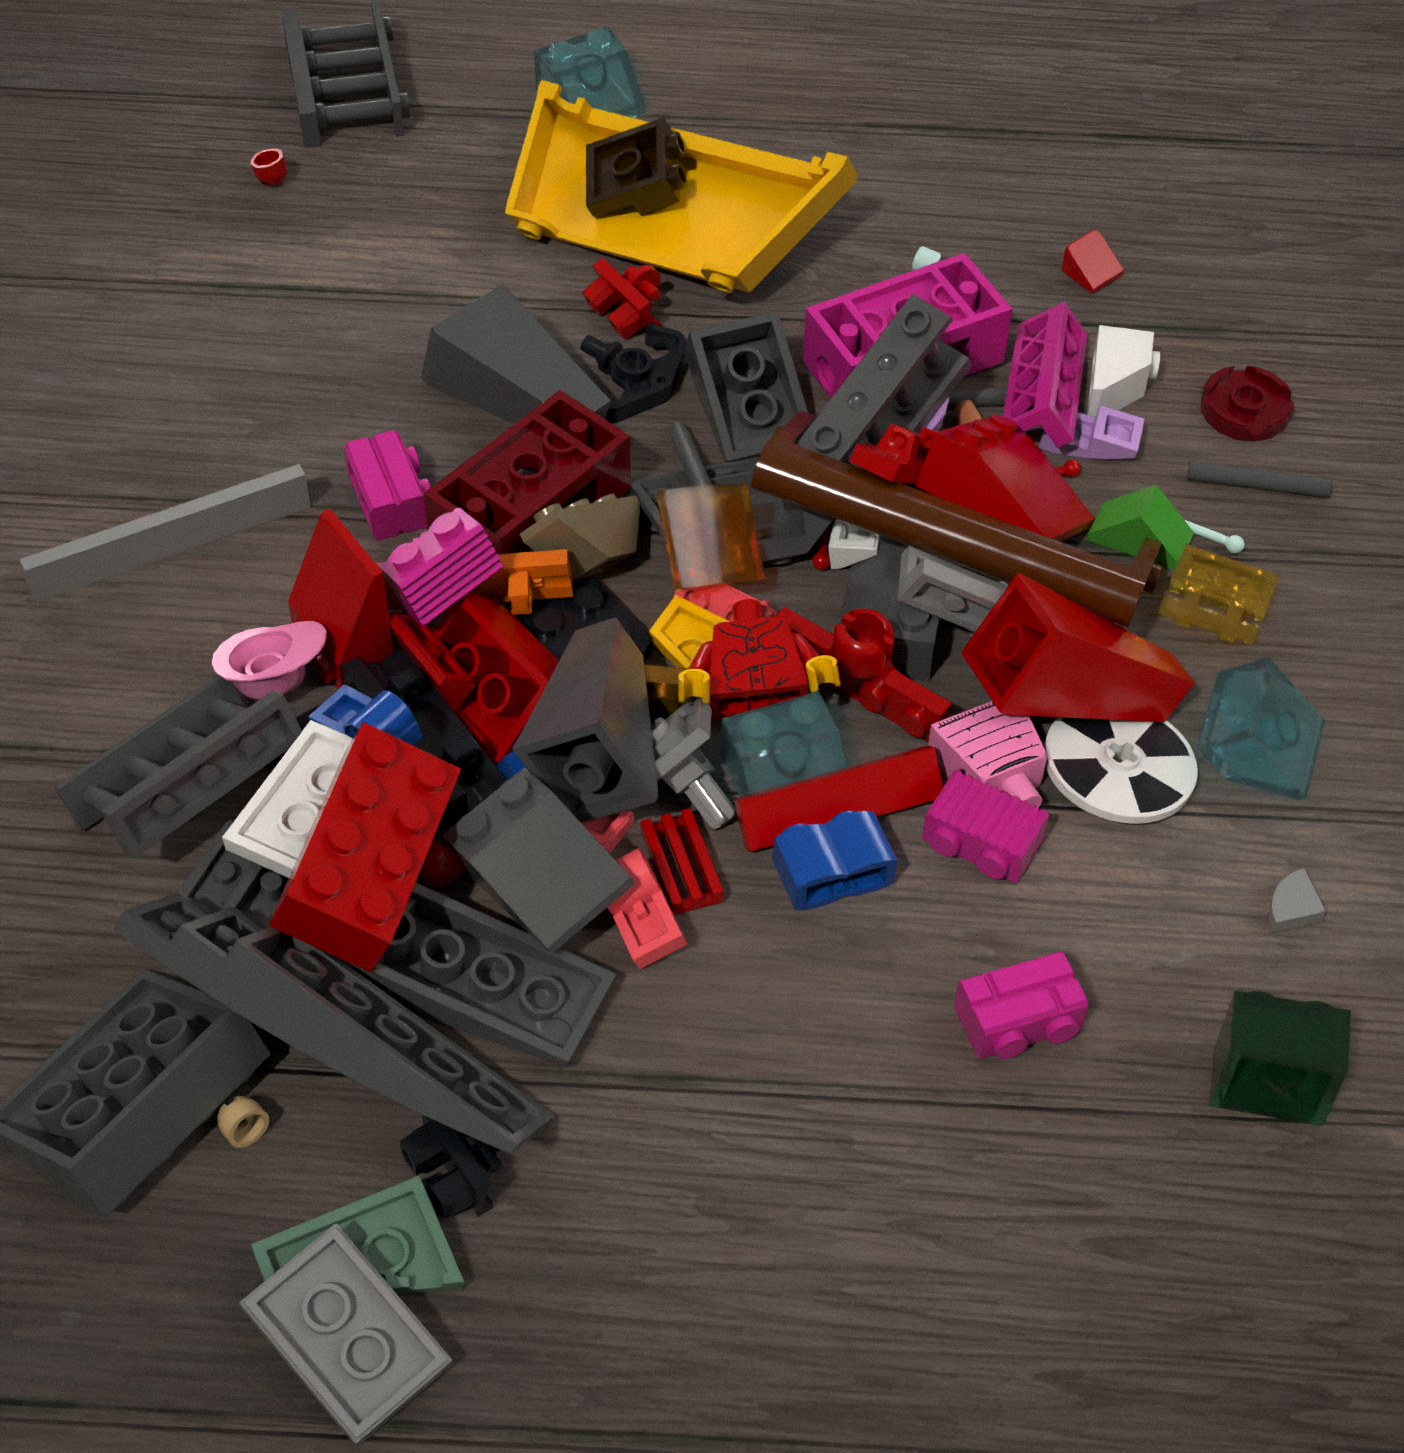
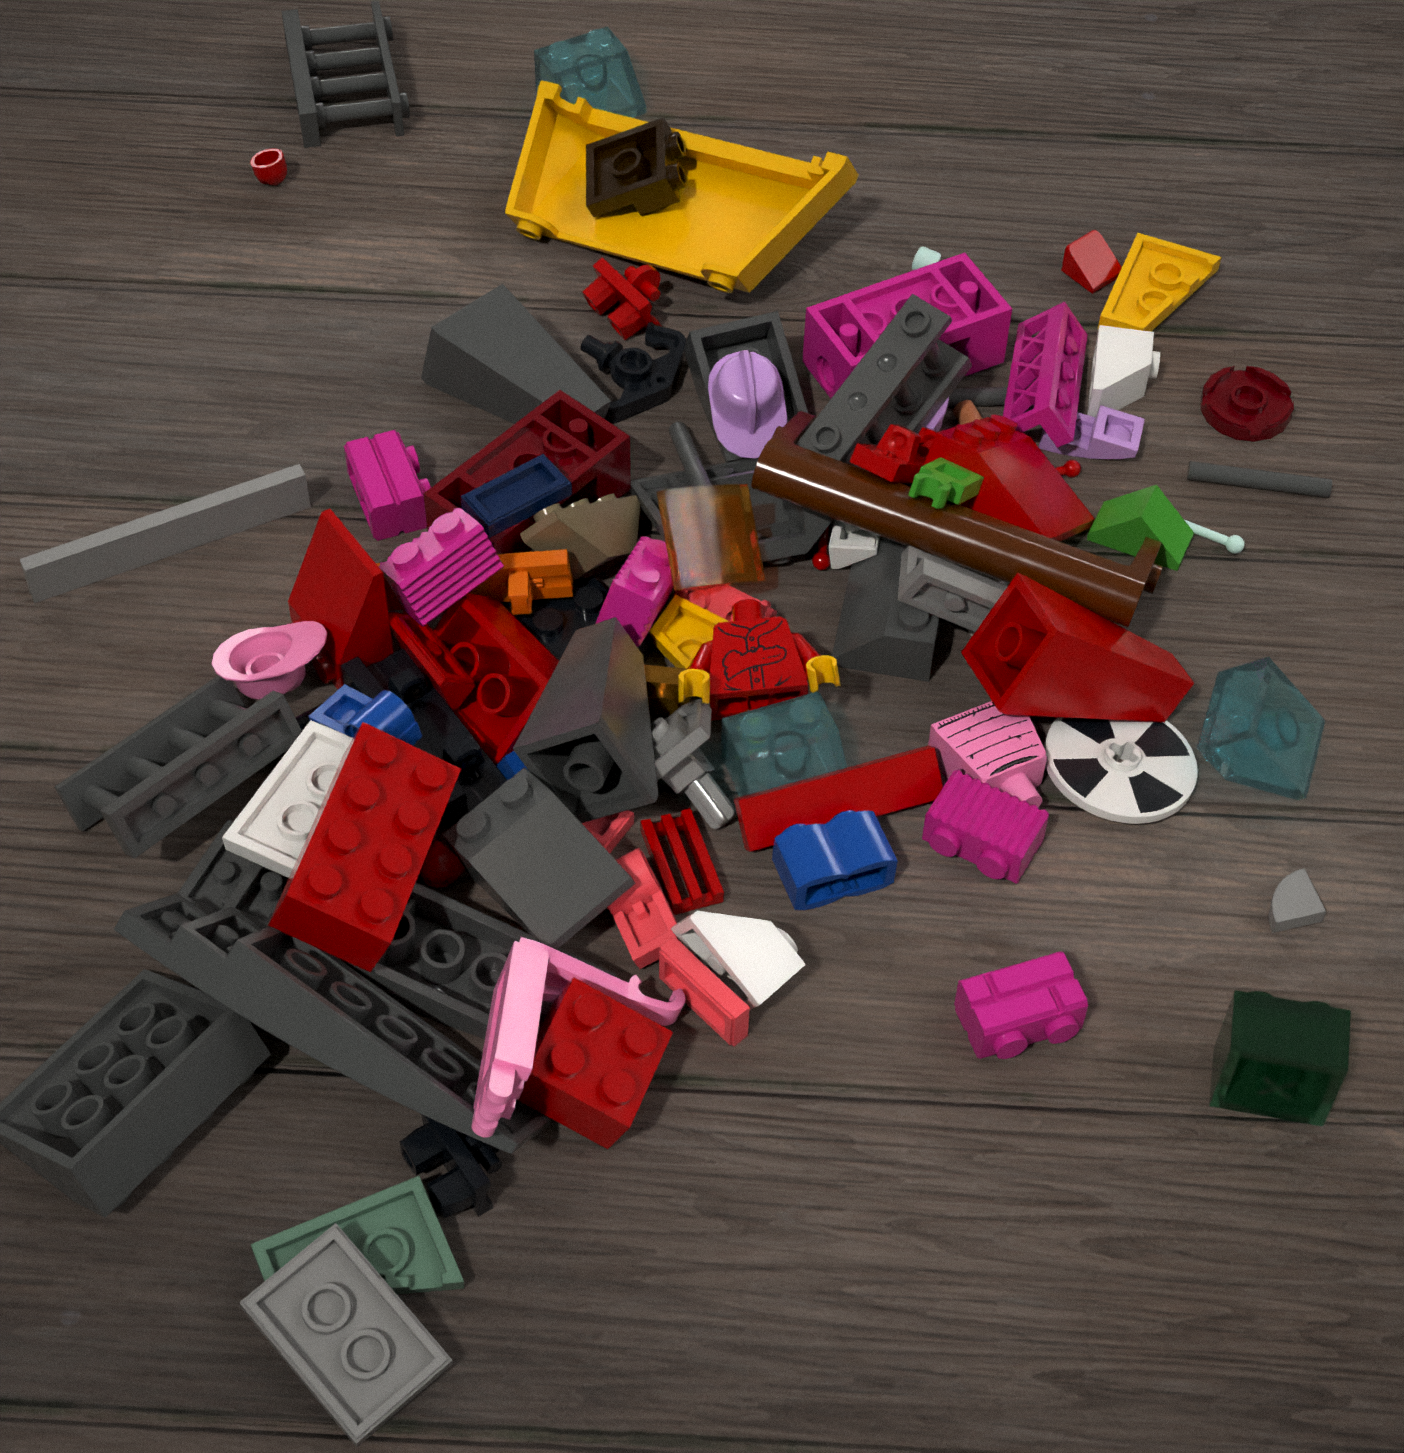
tan hinge [218,1096,269,1148] -> none
red plate [775,606,952,742] -> none
clear yellow plate [1158,544,1280,645] -> none
none -> dark blue tile [461,454,572,538]
none -> bright pink hinge [471,937,685,1137]
none -> red brick [516,977,673,1149]
none -> dark pink brick [595,536,685,647]
none -> coral tile [659,936,750,1047]
none -> white slope [671,911,806,1010]
none -> lavender piece [708,350,787,459]
none -> bright green plate [908,457,984,509]
none -> yellow wing [1098,233,1222,332]

